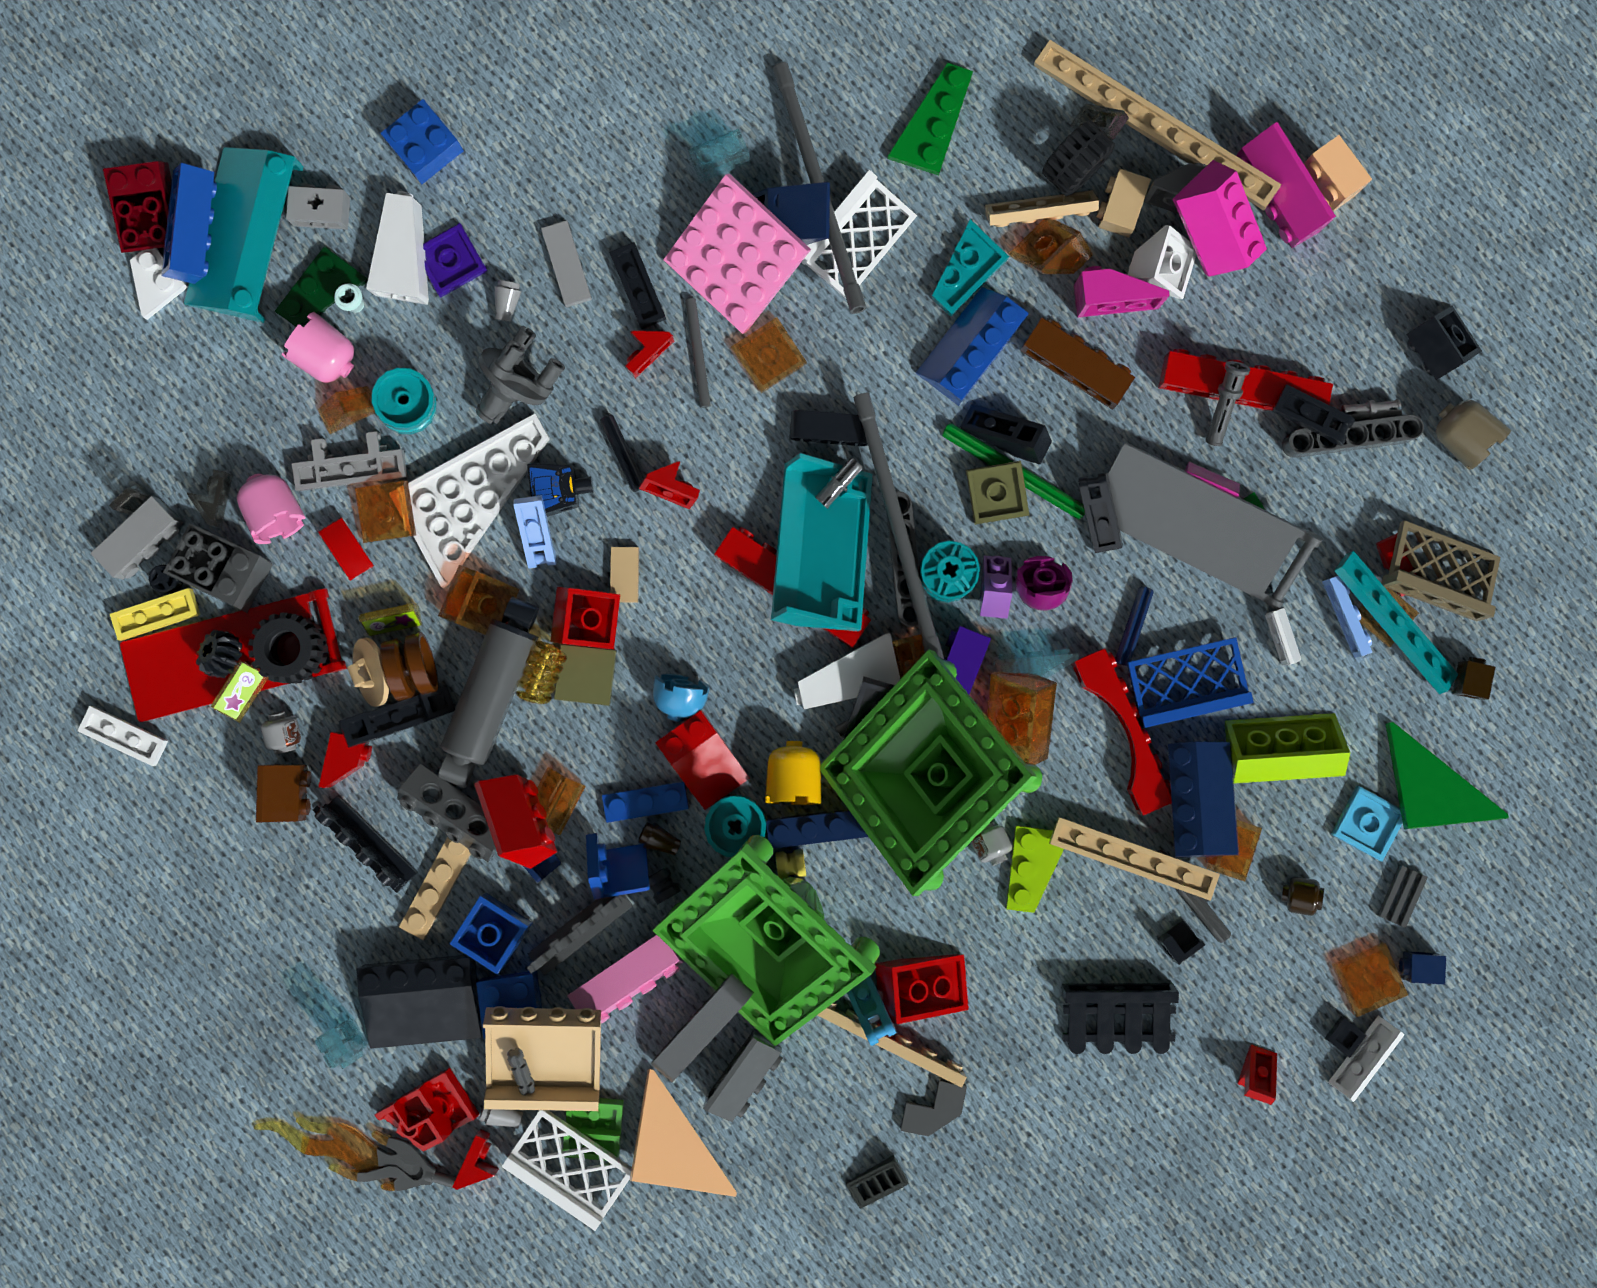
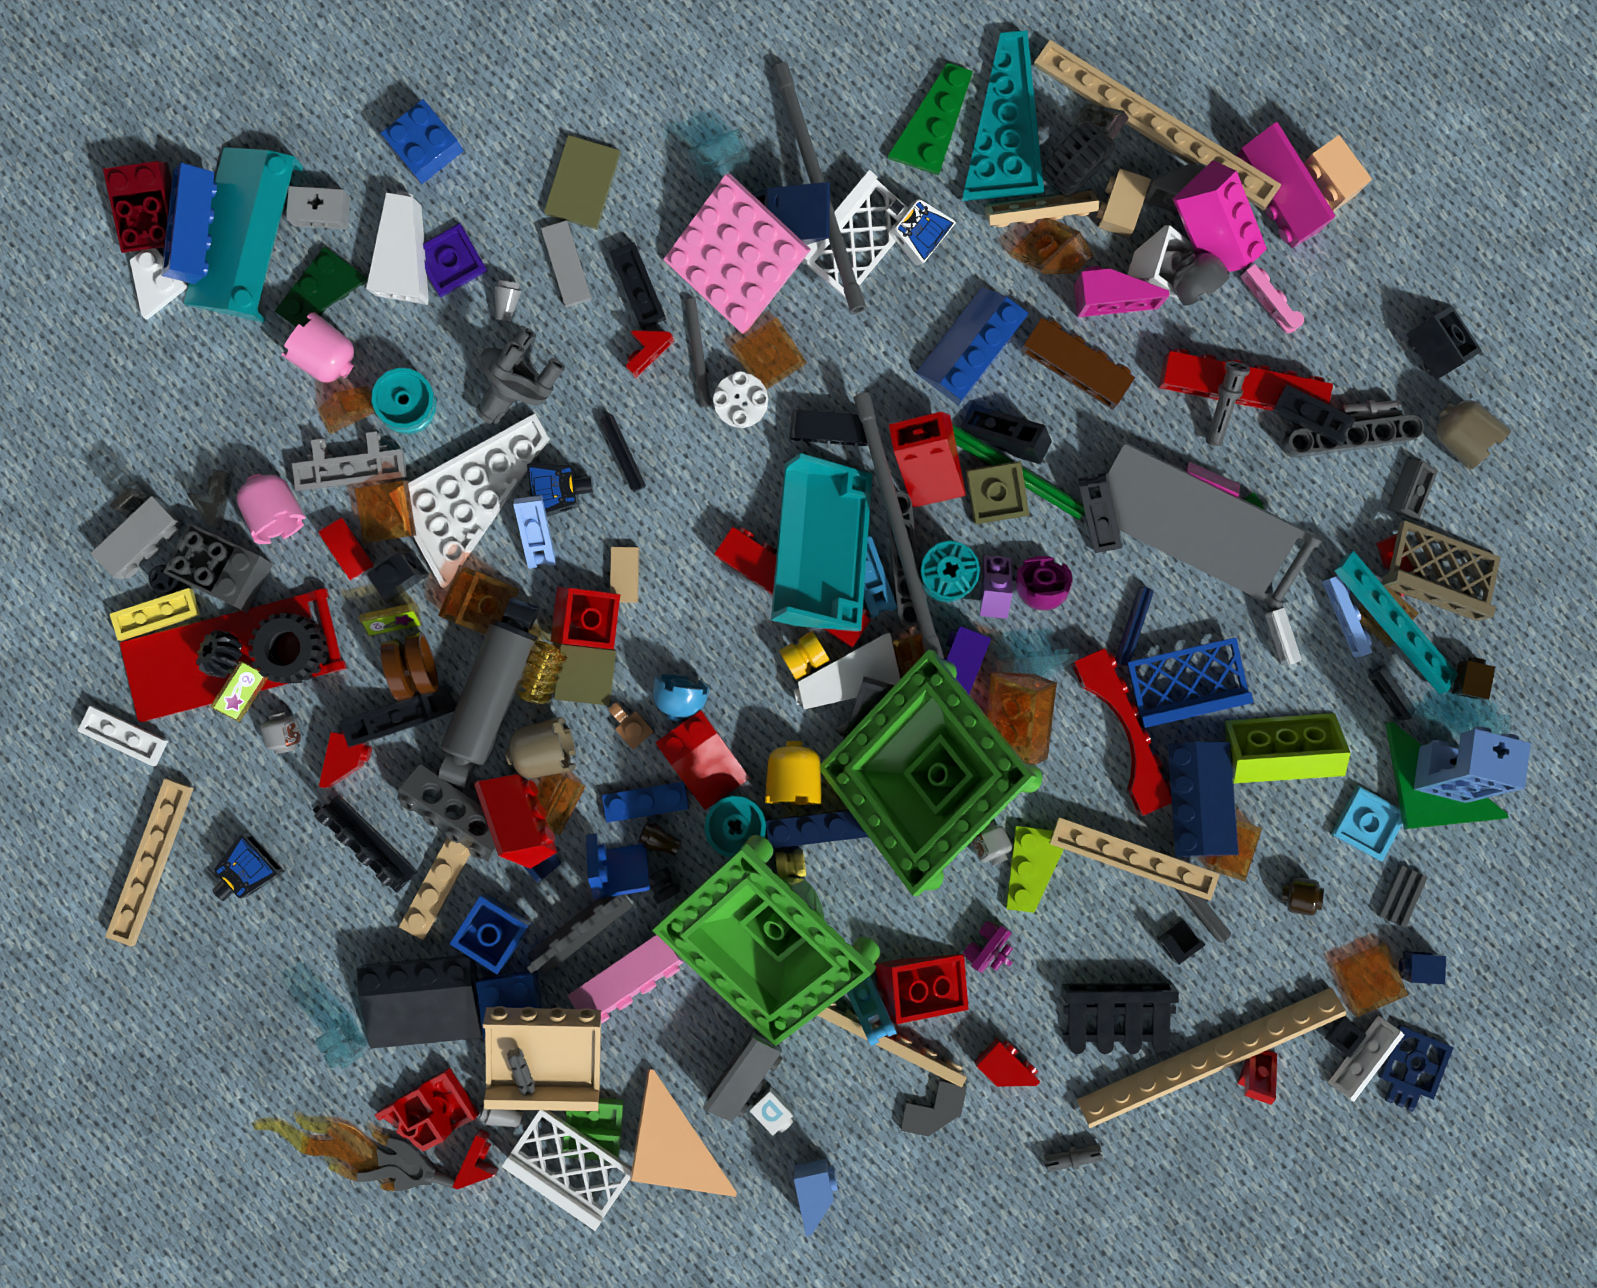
reddish brown slope [256,764,311,823] -> none
light aqua cone [334,283,364,313] -> none
tan shield [347,638,389,707] -> none
red slope [639,461,700,510] -> none
dark grey beam [651,974,754,1082] -> none
dark grey axle [815,458,863,509] -> none
pearl dark grey slope [846,1155,909,1209] -> none
teal wing [932,219,1009,317] -> none
none -> tan plate [105,778,194,946]
none -> torso [212,833,285,901]
none -> black torso [367,552,430,604]
none -> dark tan cylinder [506,717,576,778]
none -> olive tile [544,135,621,230]
none -> medium nougat plate [608,702,654,750]
none -> white plate [713,371,769,428]
none -> white brick [750,1086,794,1135]
none -> yellow wheel [778,631,830,681]
none -> medium blue slope [794,1158,838,1236]
none -> dark azure plate [864,536,897,618]
none -> torso [886,198,956,266]
none -> red slope [889,411,966,508]
none -> teal wing [961,30,1044,202]
none -> magenta hips [963,921,1013,973]
none -> red slope [974,1038,1040,1087]
none -> dark grey pin [1044,1143,1103,1173]
none -> tan plate [1076,987,1346,1128]
none -> dark grey cylinder [1173,252,1230,306]
none -> bright pink plate [1240,264,1304,333]
none -> black slope [1368,664,1415,720]
none -> dark blue piece [1378,1025,1454,1112]
none -> dark grey slope [1387,459,1438,521]
none -> medium blue plate [1414,726,1531,803]
none -> clear light blue slope [1418,707,1513,739]

